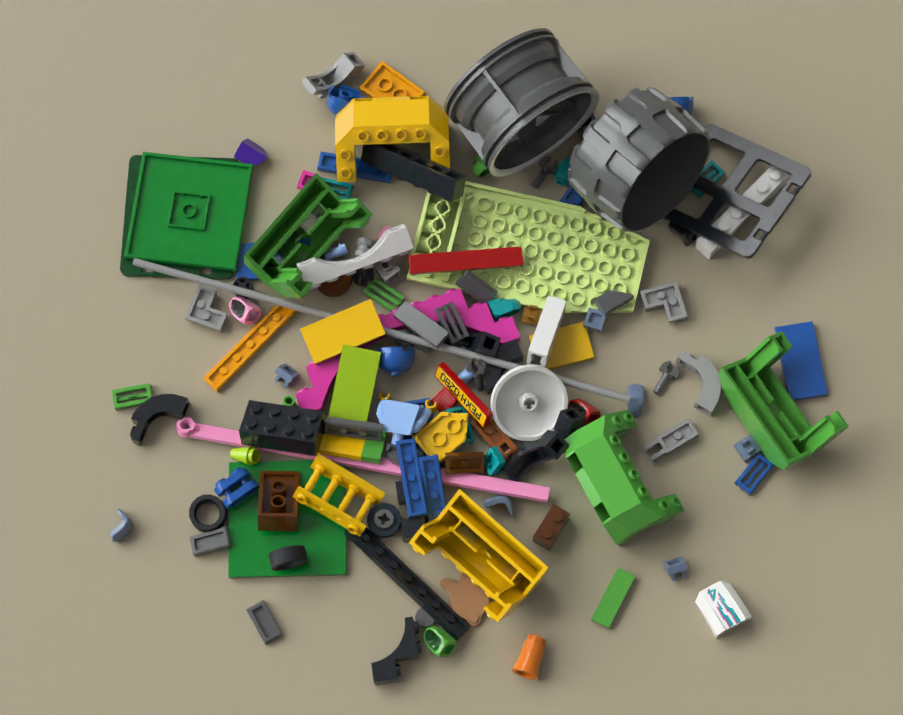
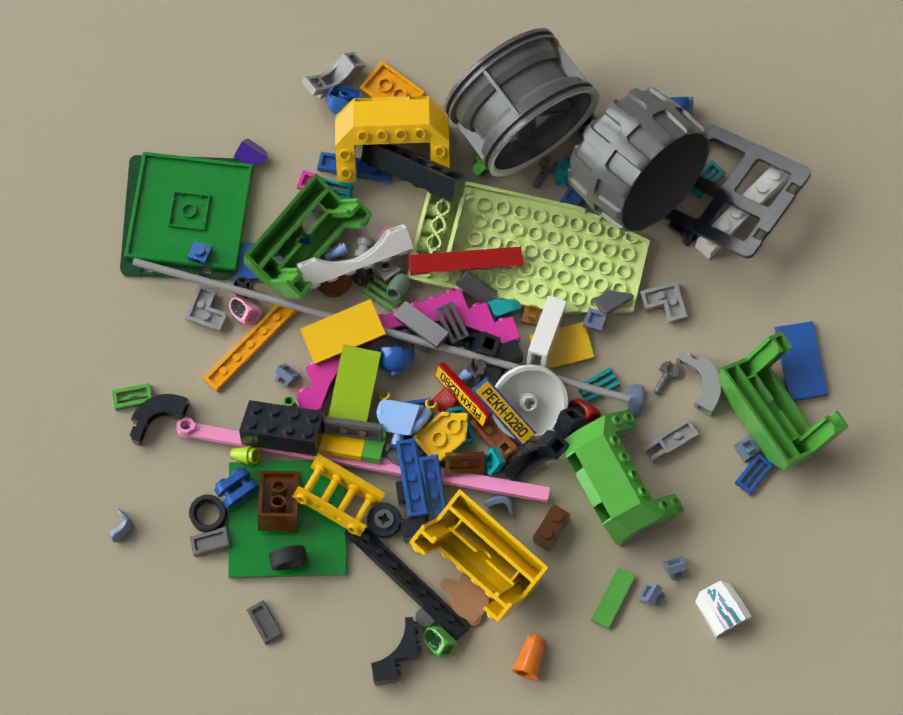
none -> blue plate [187,241,213,265]
none -> sand green brick [386,273,411,300]
none -> tile [472,377,537,446]
none -> teal tile [578,367,620,402]
none -> sand blue tile [638,582,665,607]

